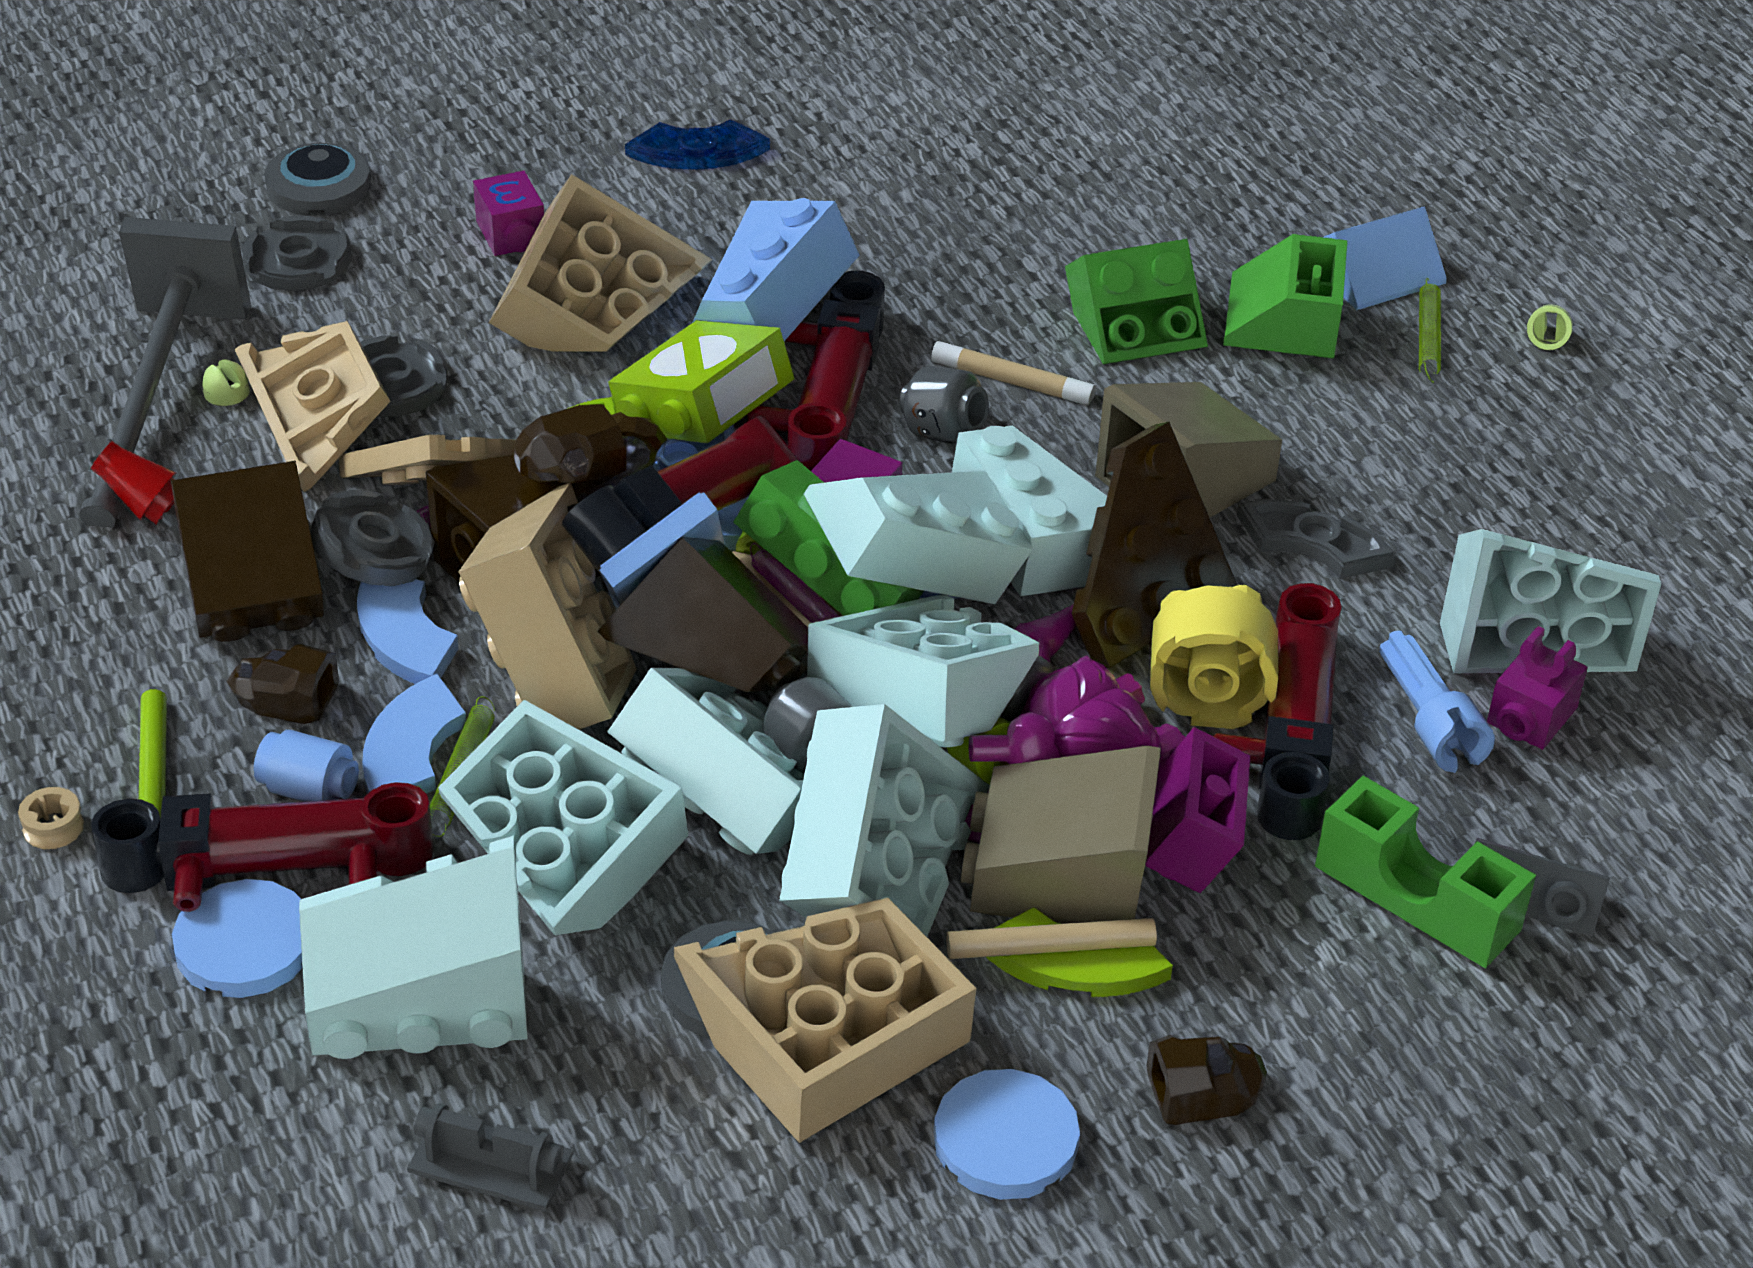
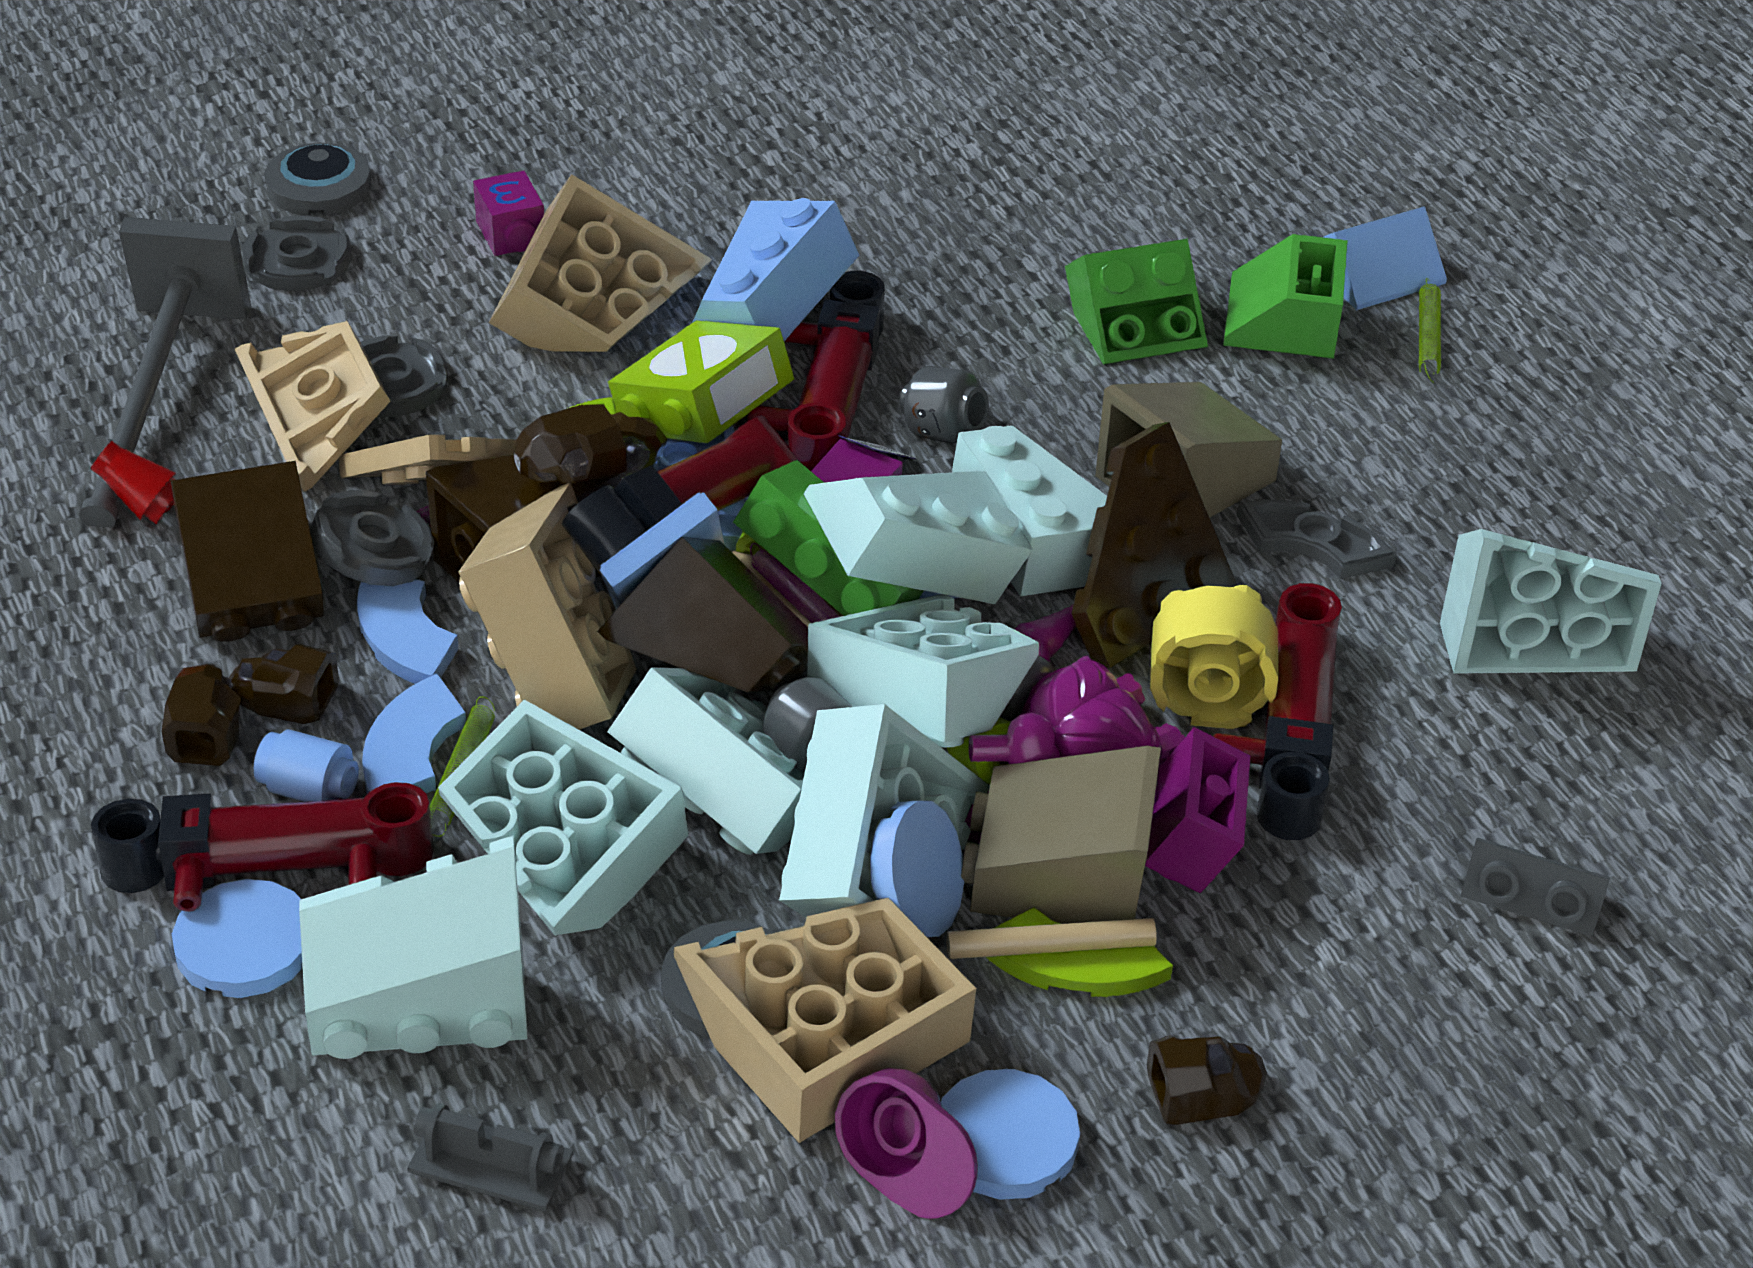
tan bush [18,787,84,849] -> none
lime bar [138,689,167,819] -> none
yellowish green hinge [202,359,250,406] -> none
clear blue tile [625,119,770,170] -> none
tan bar [931,341,1096,406] -> none
bright green arch [1315,776,1536,969] -> none
light blue piece [1379,630,1495,773] -> none
magenta brick [1487,626,1588,750] -> none
yellowish green hinge [1527,305,1573,350] -> none
none -> dark brown rock [161,664,242,766]
none -> magenta cap [835,1068,978,1219]
none -> sticker [838,435,916,459]
none -> light blue tile [870,800,964,937]

